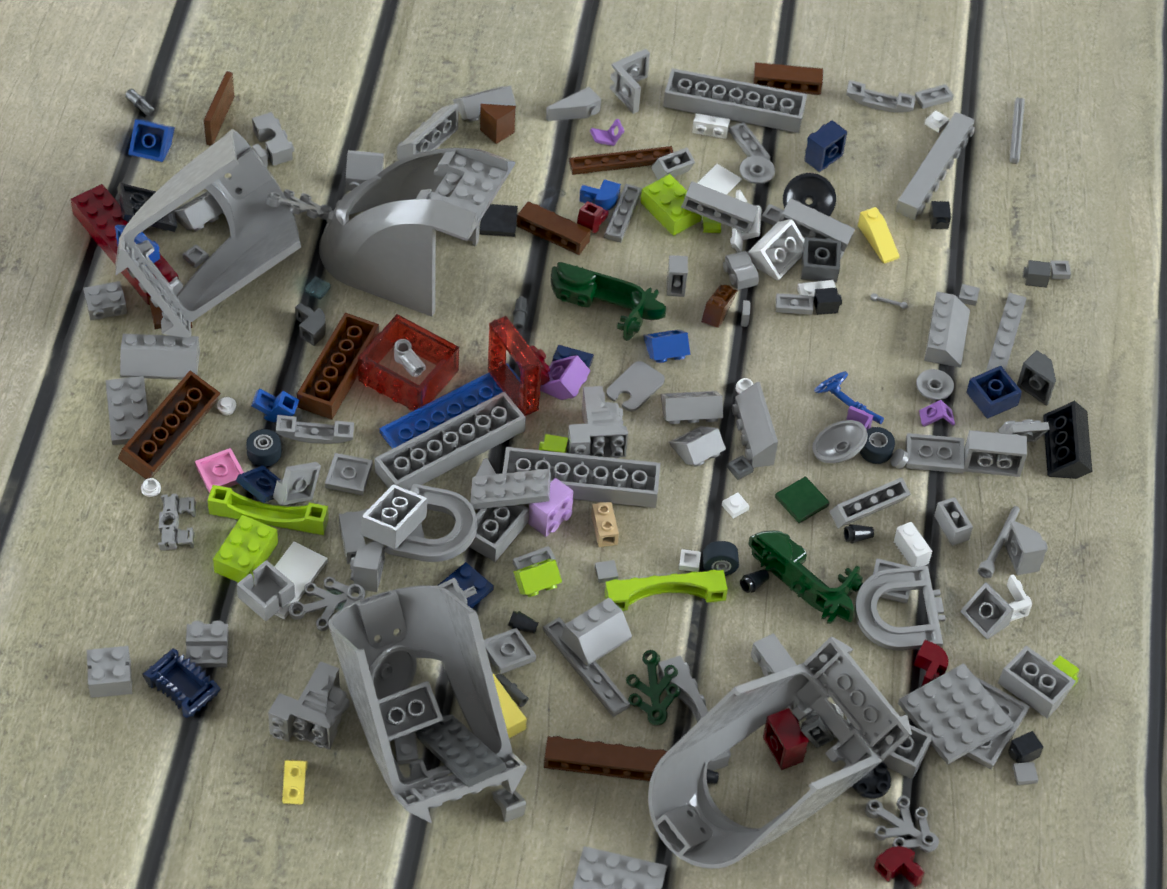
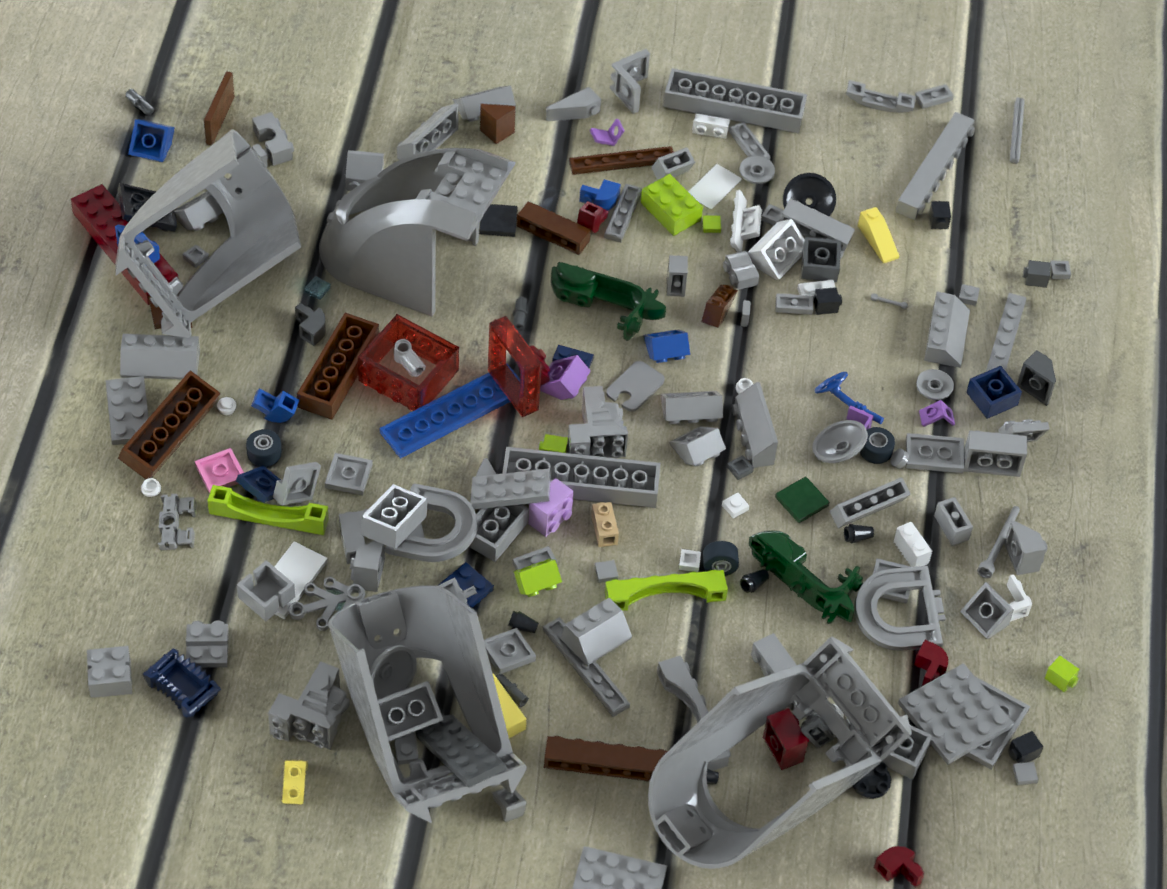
light grey plate [83,281,127,320] -> none
lime brick [213,515,278,583] -> none
light grey plant [266,189,333,220] -> none
light grey slope [276,415,354,444] -> none
light grey brick [375,392,526,491] -> none
dark green plant [626,650,681,726] -> none
light grey brick [681,181,758,233] -> none
reddish brown brick [753,62,823,95] -> none
dark blue brick [804,120,848,173] -> none
light grey plant [865,796,939,852] -> none
white plate [925,110,949,133] -> none
light grey slope [998,646,1076,719] -> none
black slope [1043,400,1093,479] -> none

